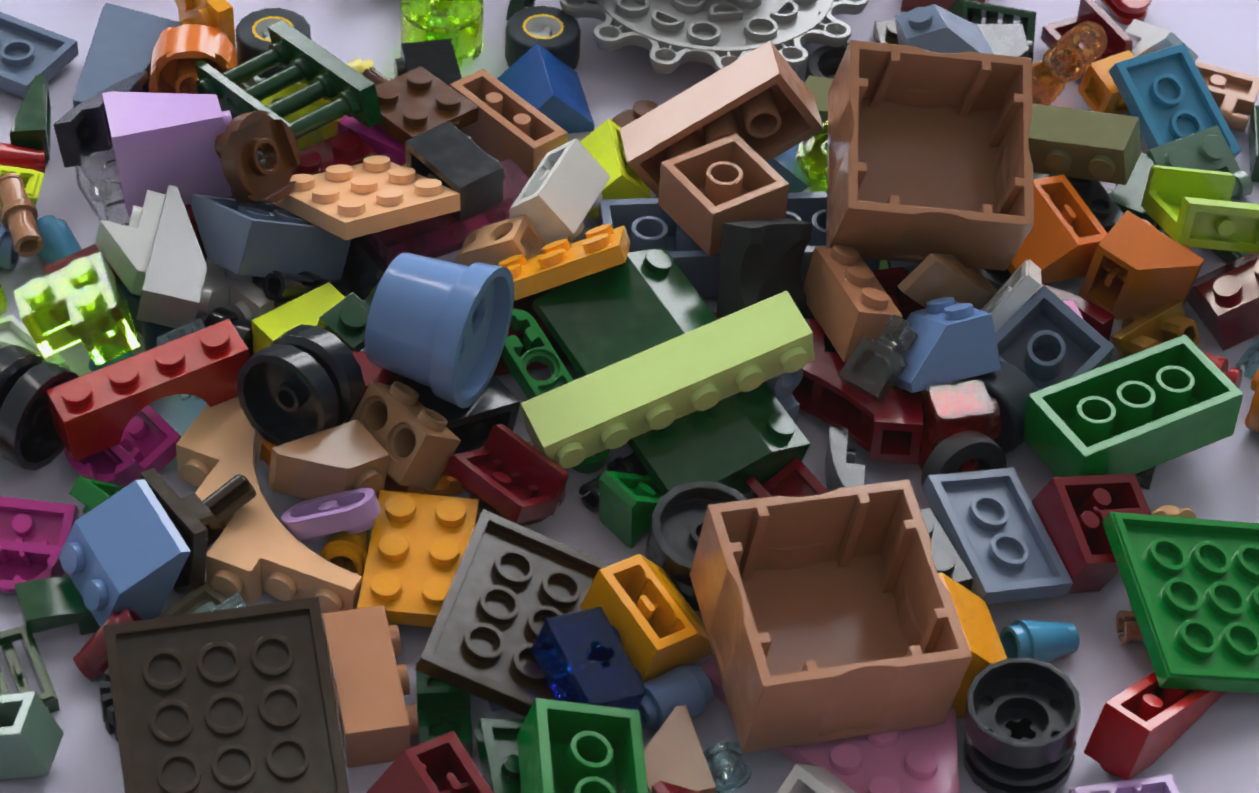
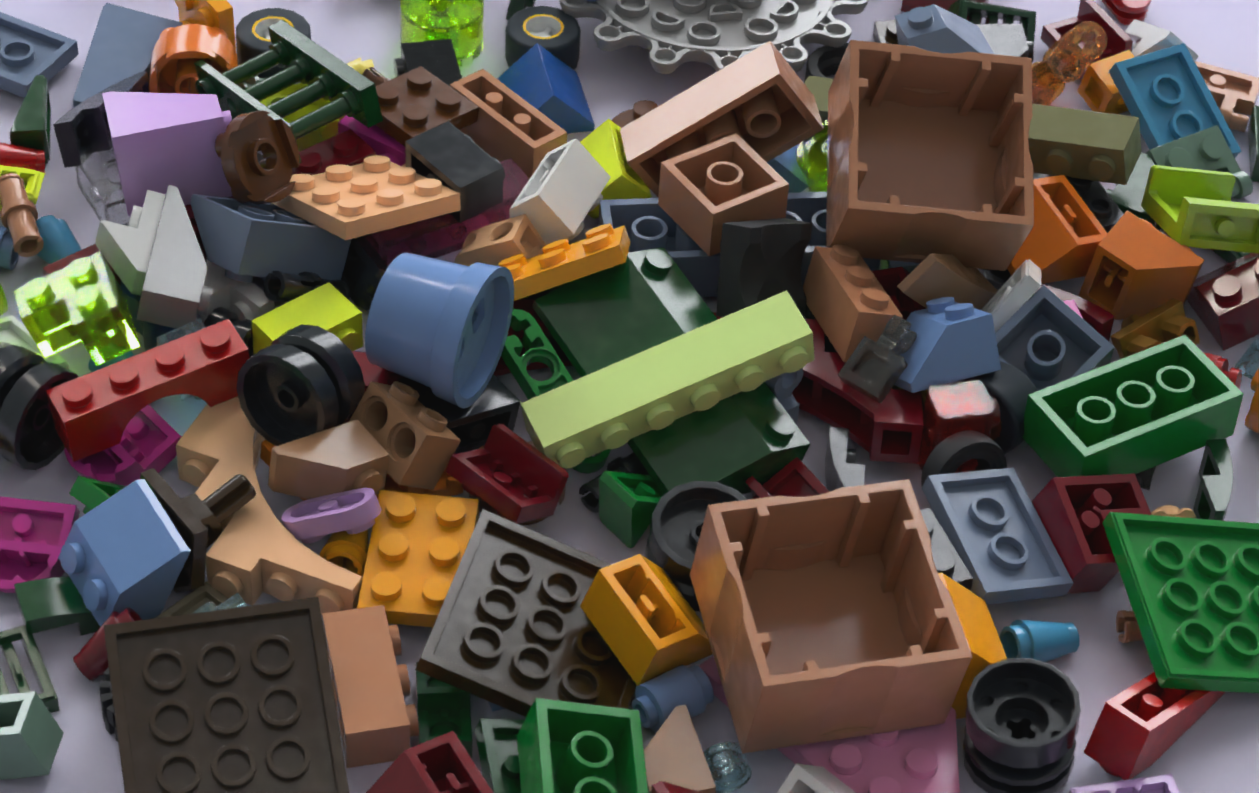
dark green plate [317,284,379,352] -> none
clear blue brick [531,607,646,710] -> none
none -> dark green slope [1193,439,1233,521]

